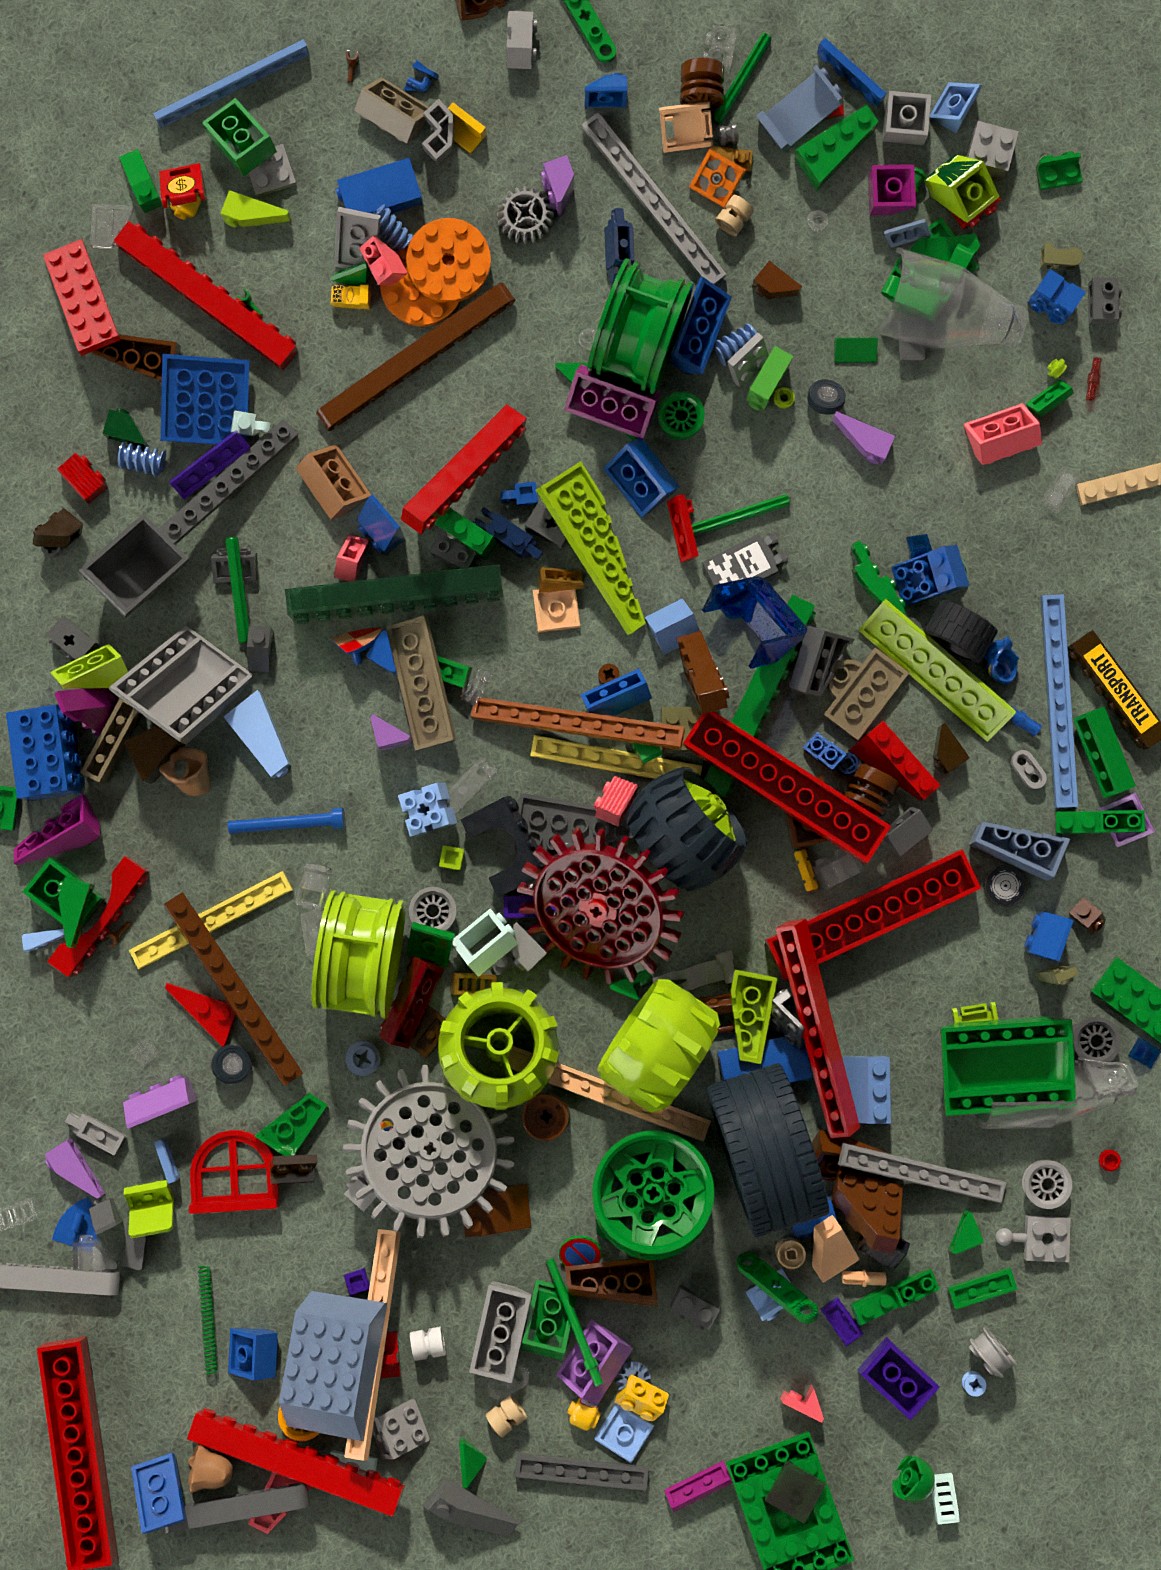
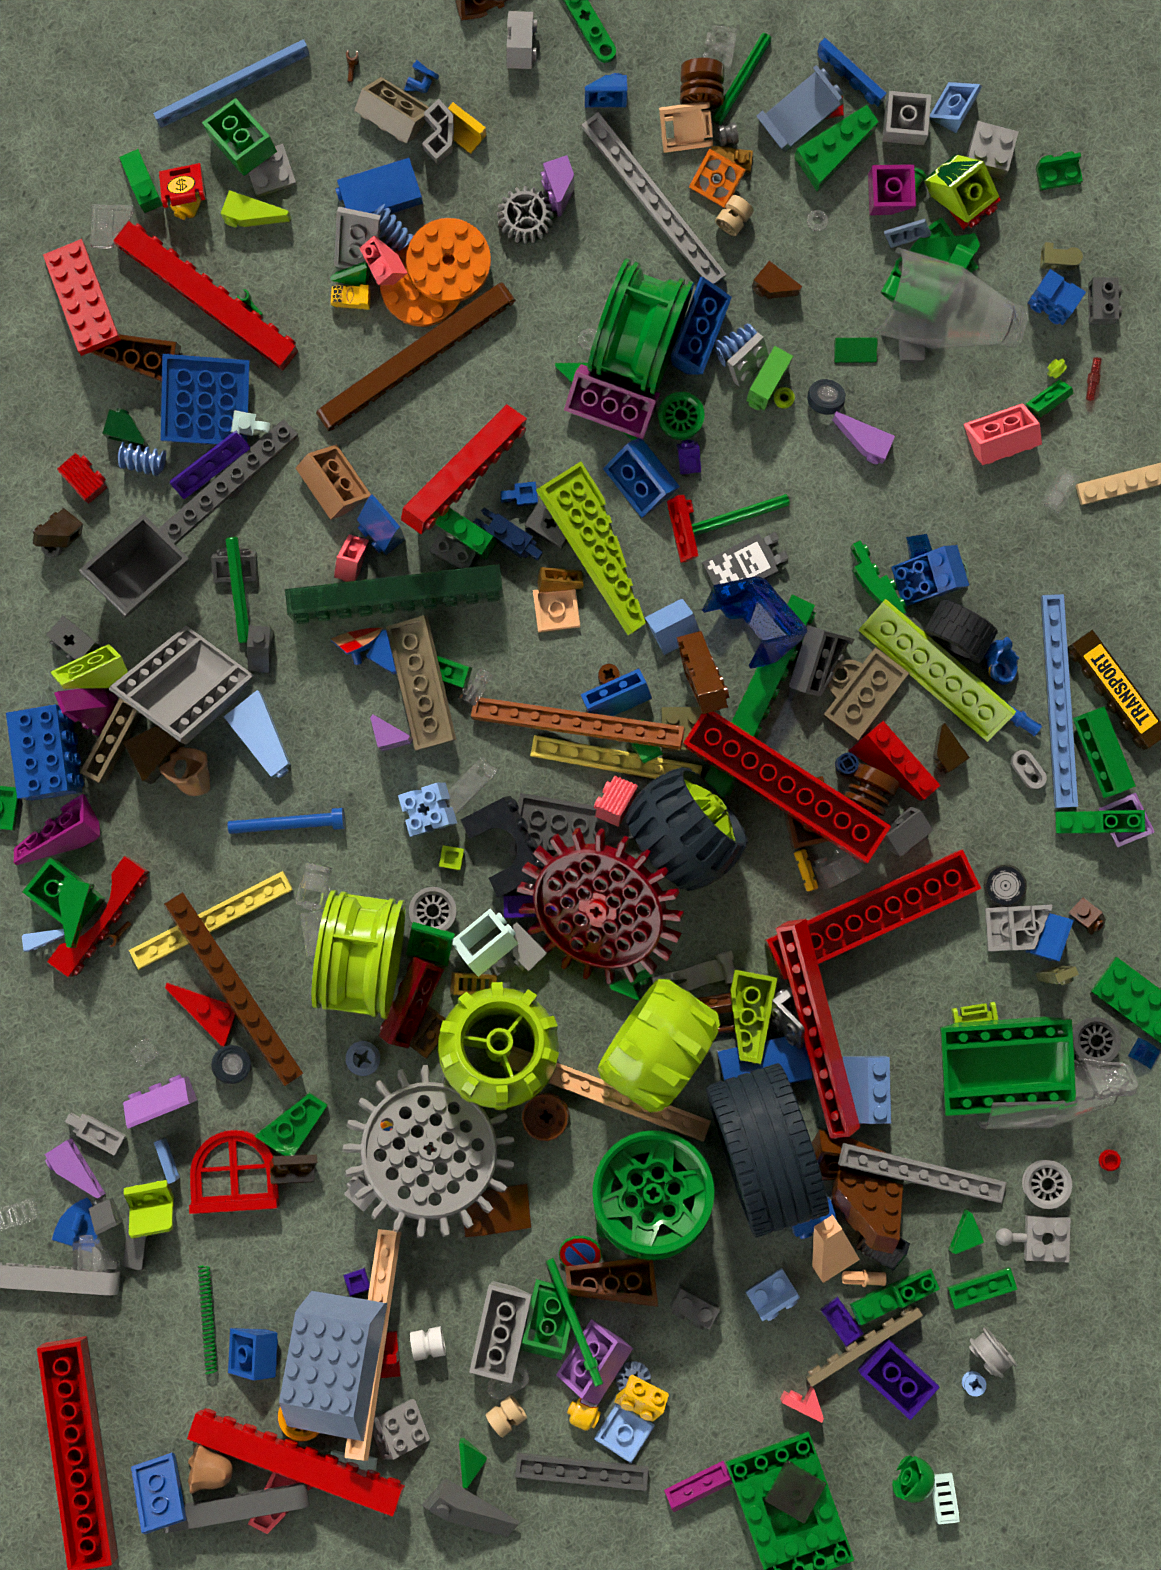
dark blue hinge [604,208,635,284] -> none
green piece [737,1251,819,1324] -> none
tan wheel [775,1236,806,1269] -> none
blue slope [803,732,848,771] -> none
sand blue wedge [969,822,1070,881] -> none
none -> dark purple bracket [676,440,701,475]
none -> dark tan plate [806,1305,923,1387]
none -> light grey slope [985,905,1052,951]

